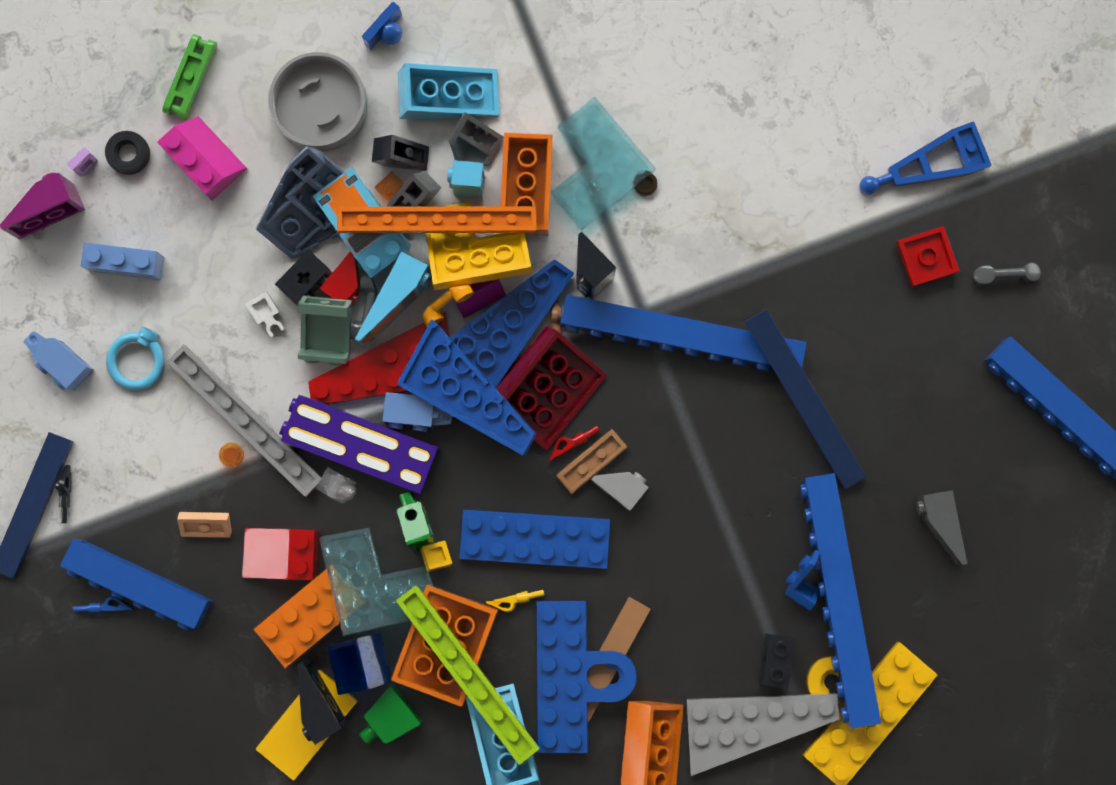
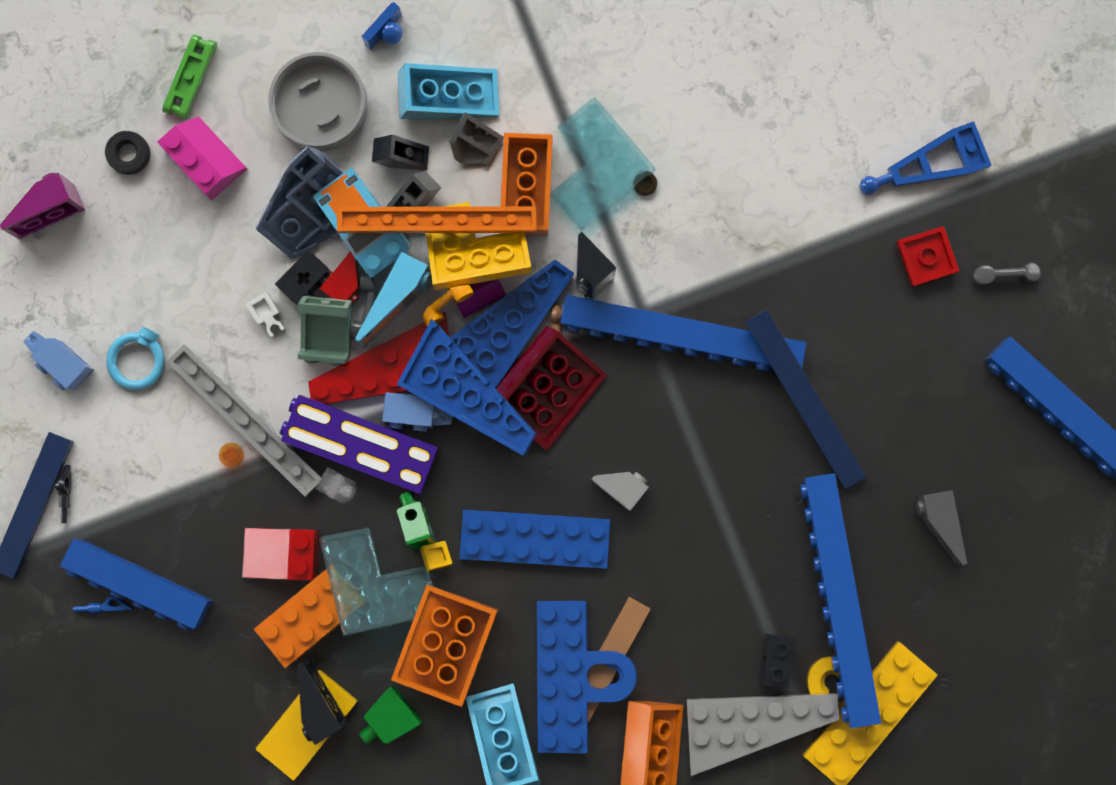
lavender tile [67,148,97,176] -> none
medium blue brick [80,242,164,280] -> none
light nougat plate [177,512,232,538] -> none
clear blue piece [327,633,392,695] -> none
clear orange plate [374,171,404,203] -> none
lime plate [396,585,540,765] -> none
medium azure brick [447,160,485,198] -> none
yellow hand [485,590,545,613] -> none
red hand [549,426,600,462] -> none
medium nougat tile [556,429,628,495] -> none
blue bracket [785,550,820,610] -> none

